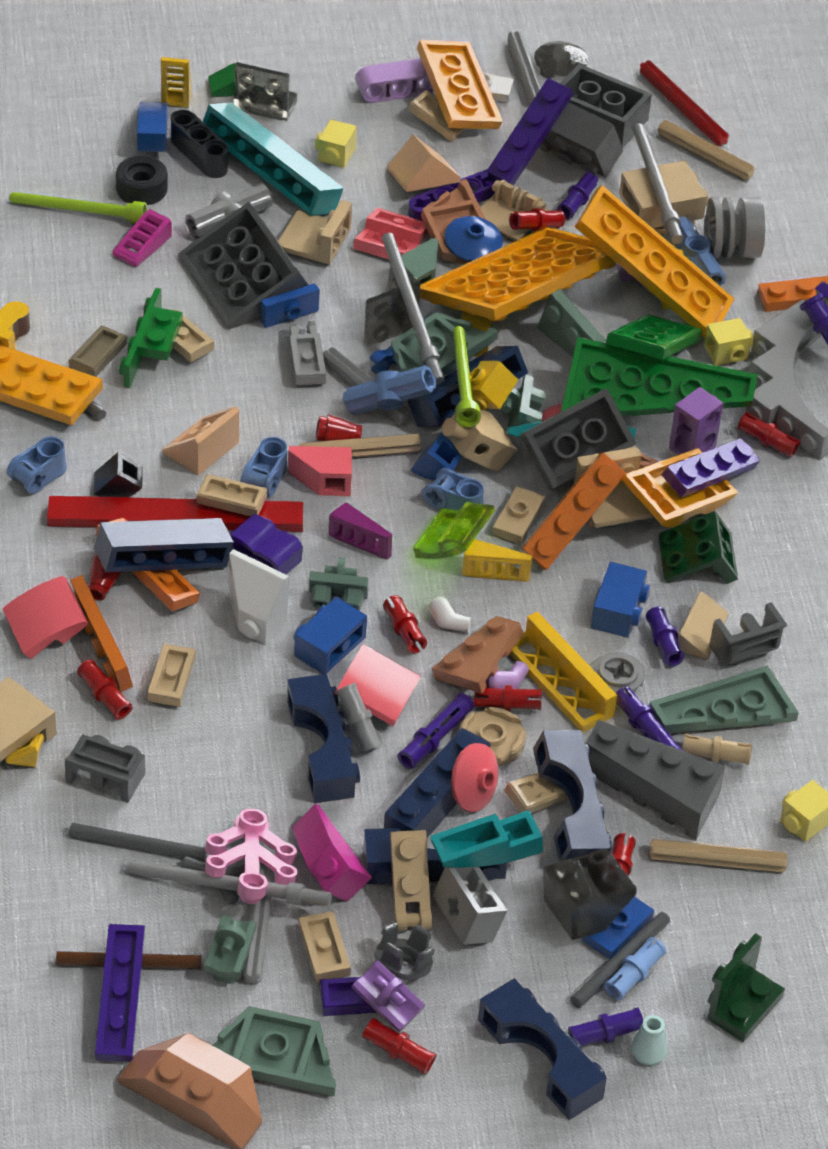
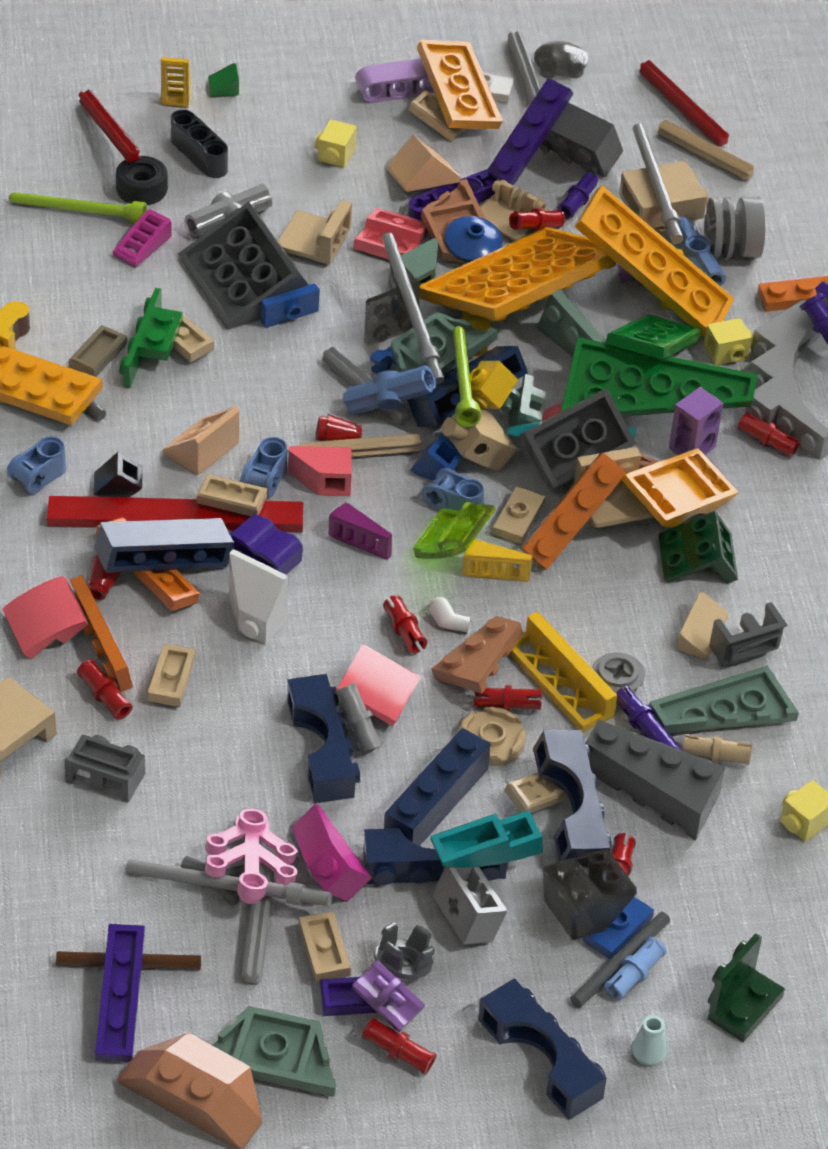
yellow slope [5,733,44,768] -> none
dark grey bar [69,823,208,862] -> none
blue slope [137,102,168,152] -> none
teal brick [203,103,344,216] -> none
sand green hips [204,915,256,984] -> none
clear smoke bracket [234,62,297,122] -> none
light grey hinge [289,321,326,385] -> none
blue brick [294,597,367,674] -> none
sand green hips [309,557,369,611] -> none
tan plate [390,830,432,931] -> none
dark purple pin [397,693,474,769] -> none
coral dish [451,743,499,812] -> none
lavender arm [485,661,529,689] -> none
dark grey brick [560,64,652,148] -> none
dark purple pin [568,1007,643,1046] -> none
blue brick [591,561,651,638] -> none
dark purple pin [645,606,685,667] -> none
tan axle [649,839,787,873] -> none
plate [661,438,761,498] -> none
none -> red axle [78,89,141,163]

